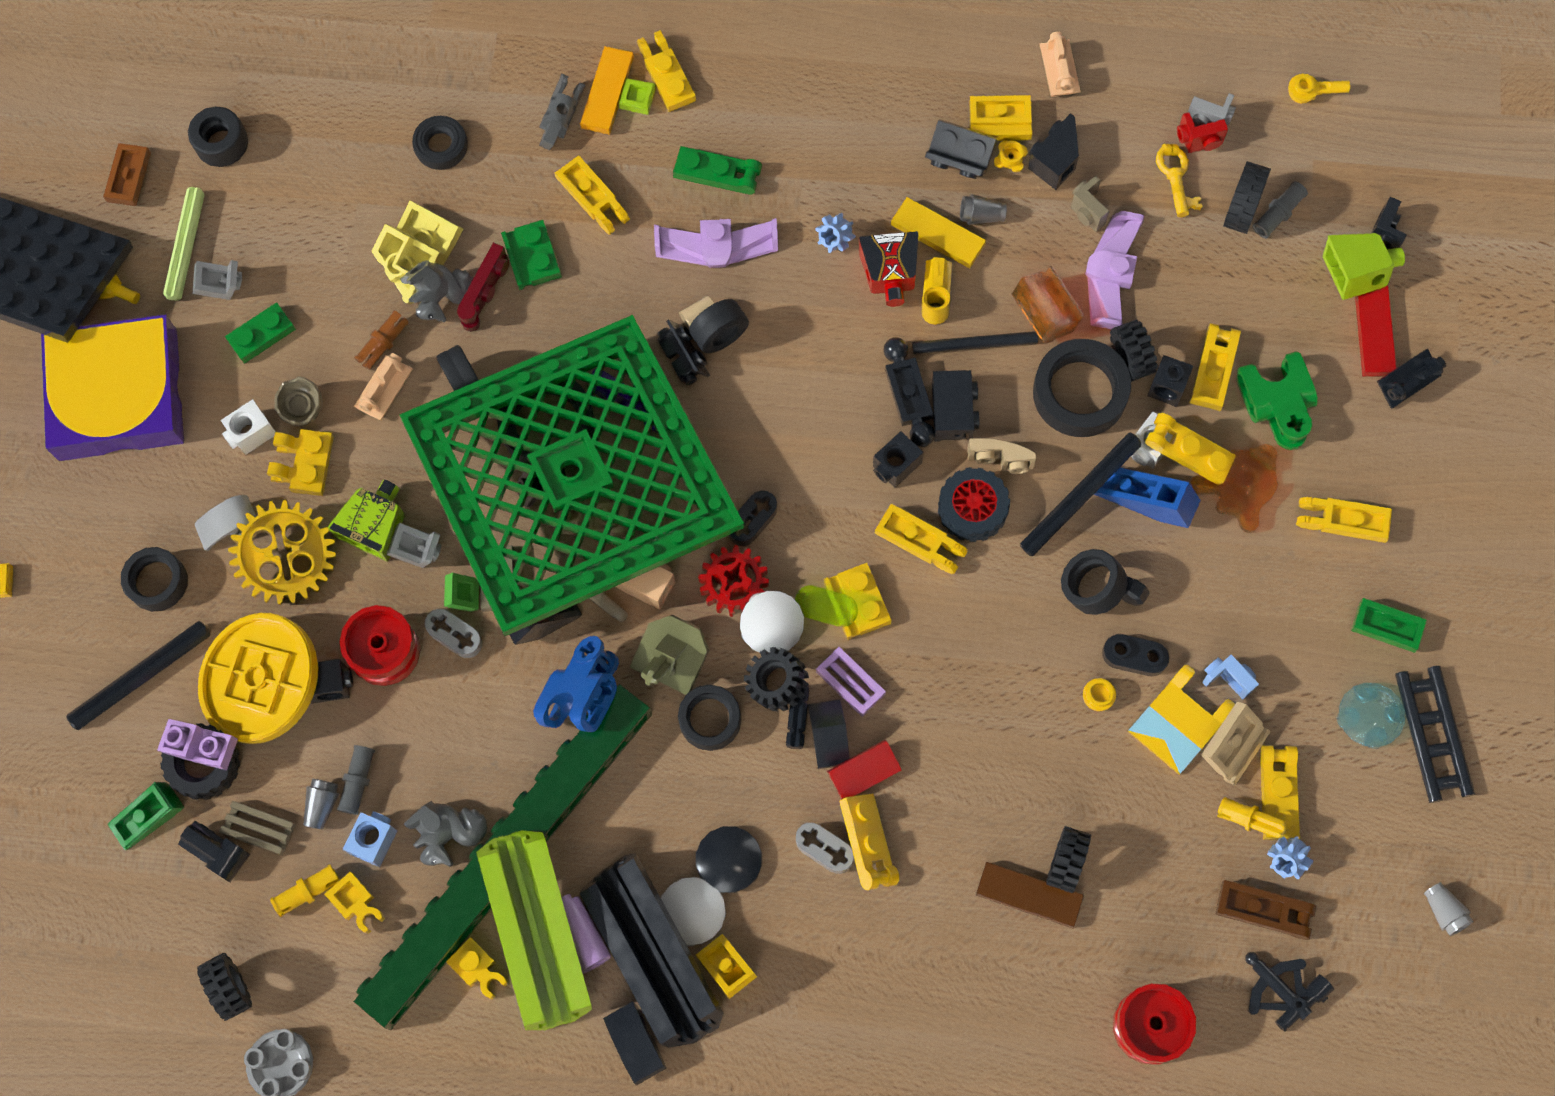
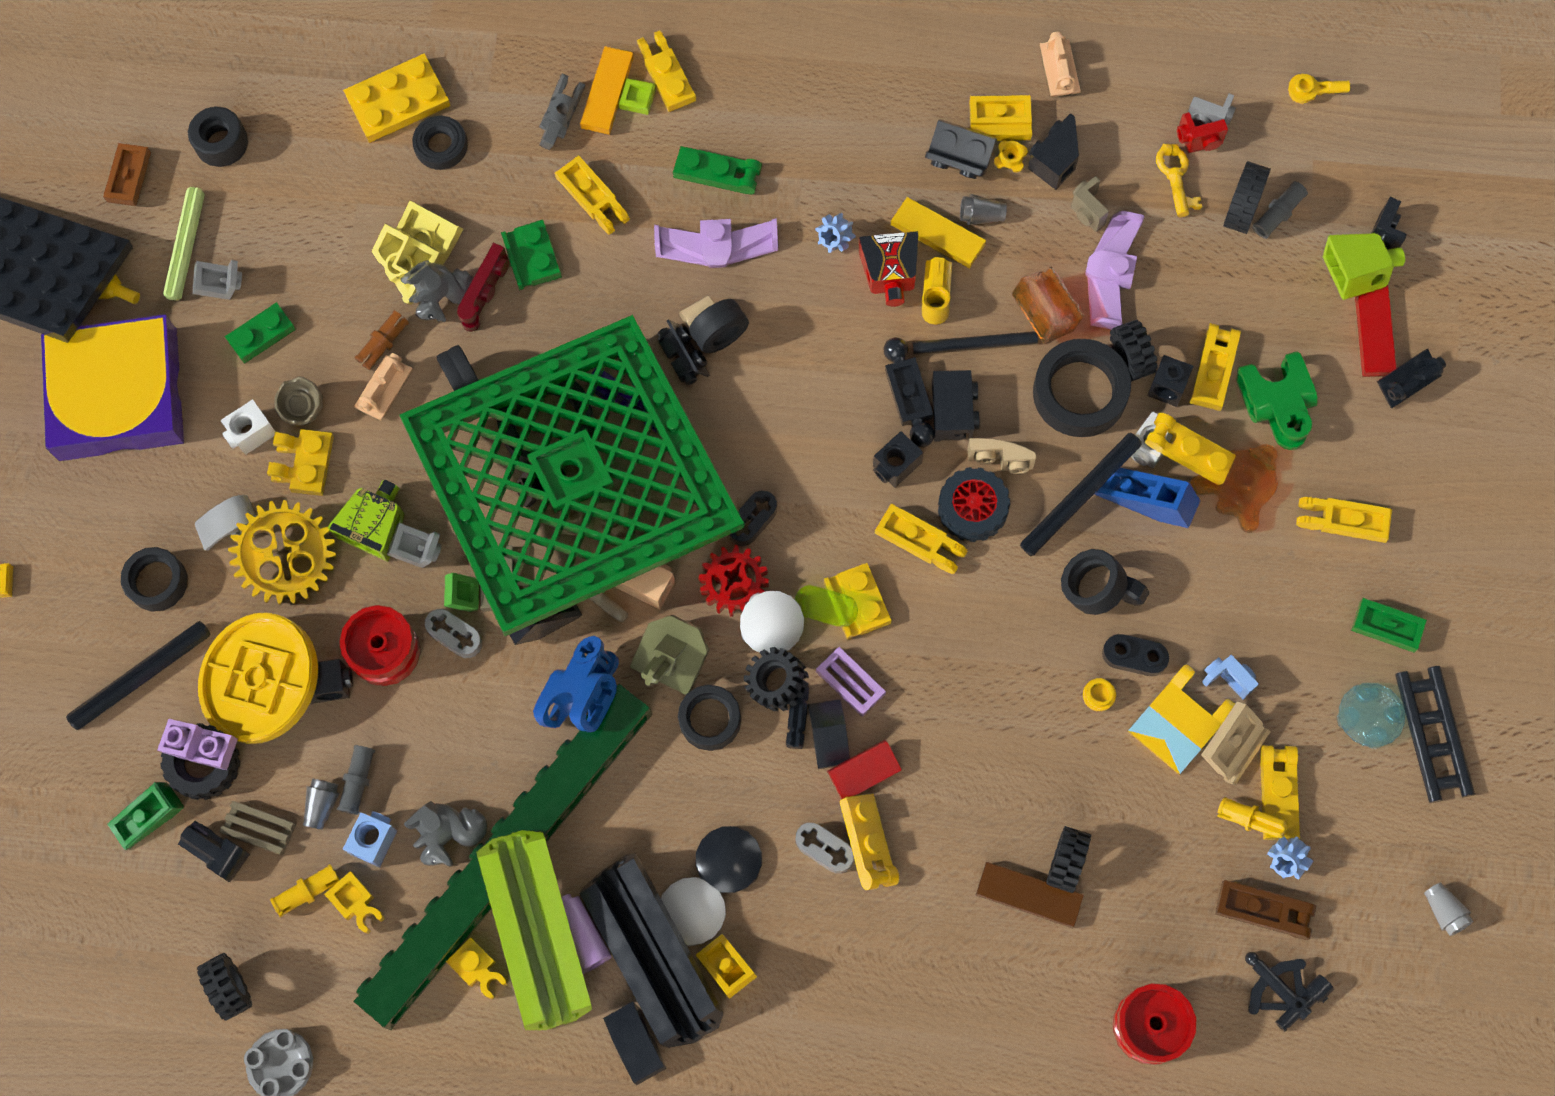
none -> yellow plate [343,53,451,143]

